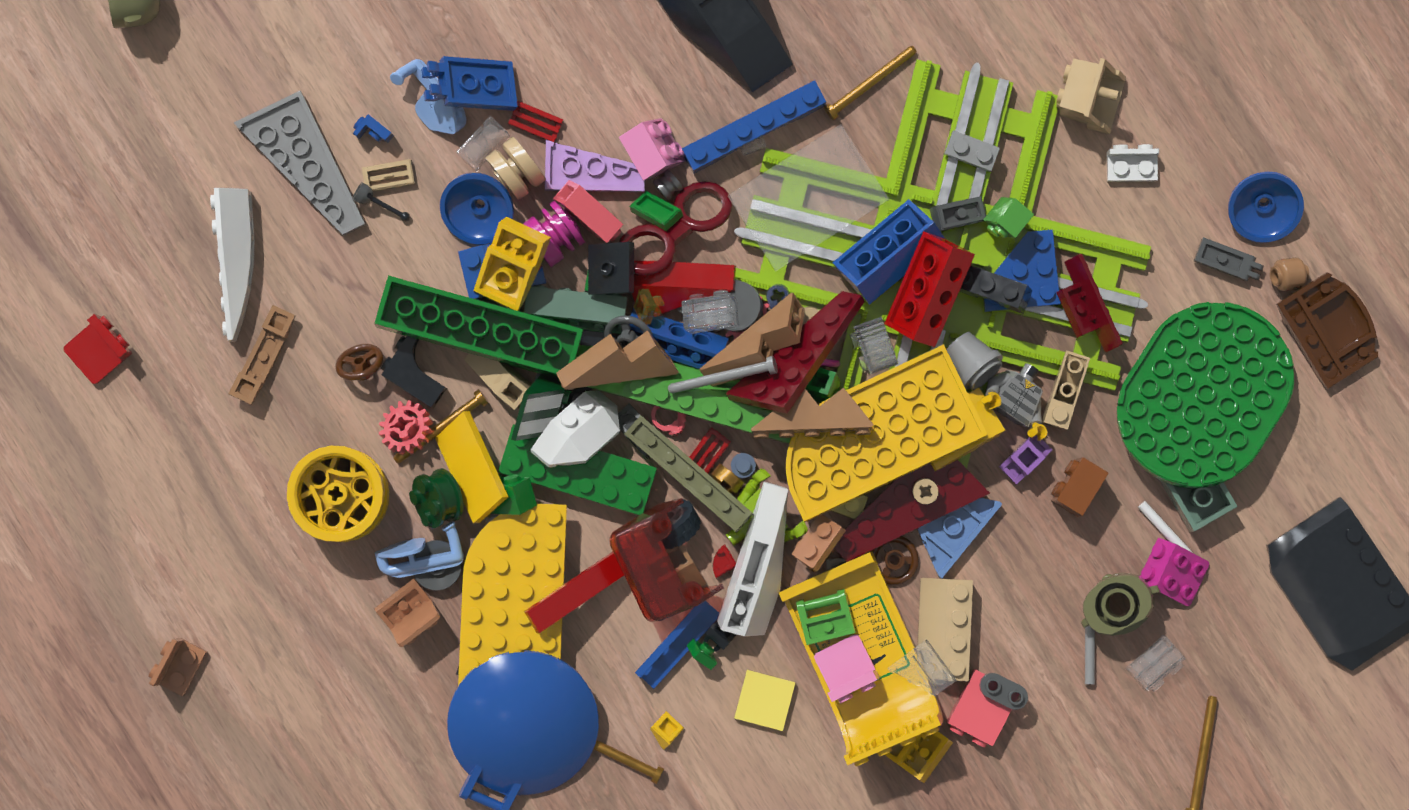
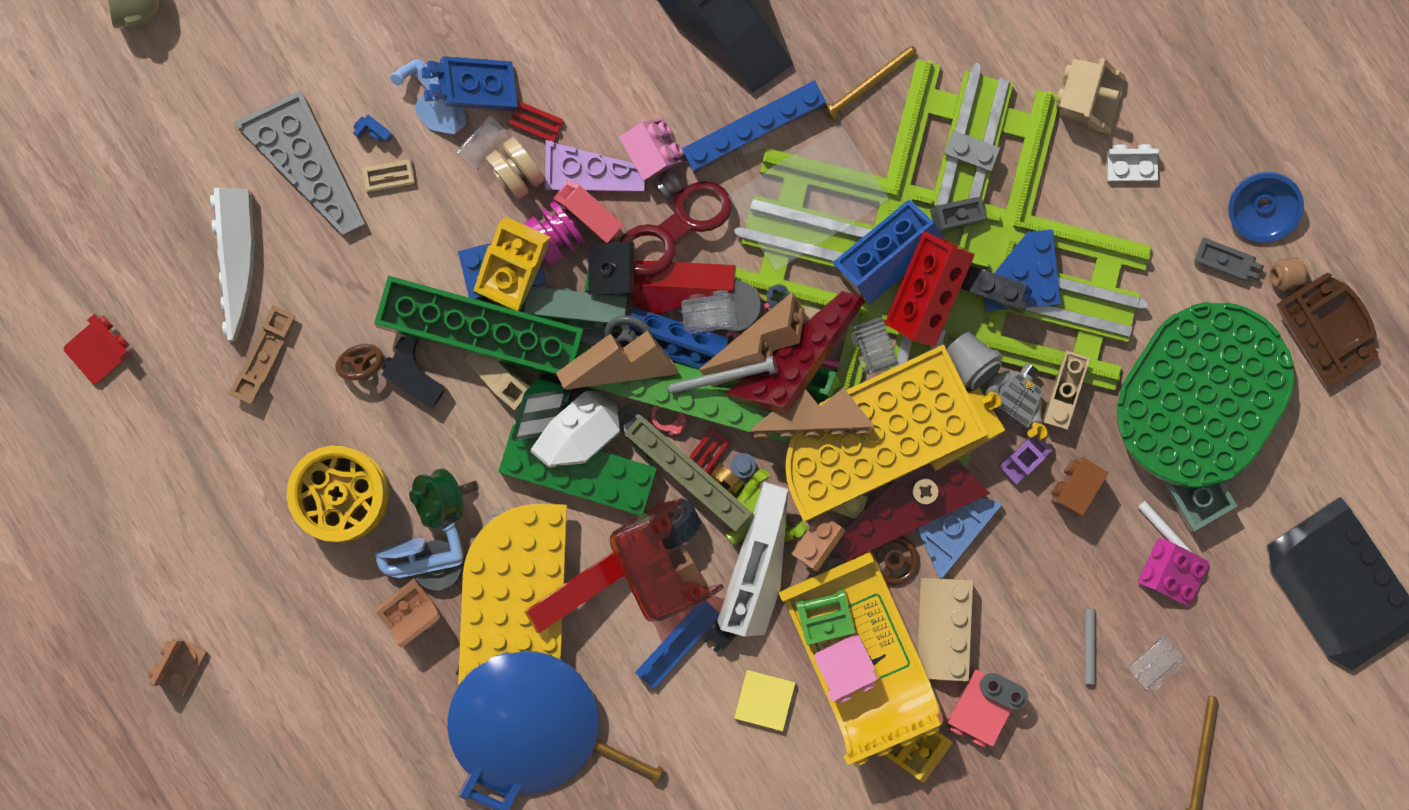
hinge [352,182,410,222] -> none
coral gear [379,400,433,455] -> none
pearl gold bar [393,389,489,463] -> none
yellow tile [435,411,508,524] -> none
blue dish [440,173,514,244] -> none
green brick [490,474,537,515] -> none
green tile [629,191,683,231] -> none
clear yellow tile [634,289,664,325] -> none
yellow slope [650,711,684,749] -> none
green plate [687,638,717,670] -> none
red tile [713,544,736,578] -> none
clear wing [887,640,957,696] -> none
bright green brick [983,197,1034,238] -> none
dark red bracket [1056,254,1123,352] -> none
olive piece [1081,573,1161,636] -> none

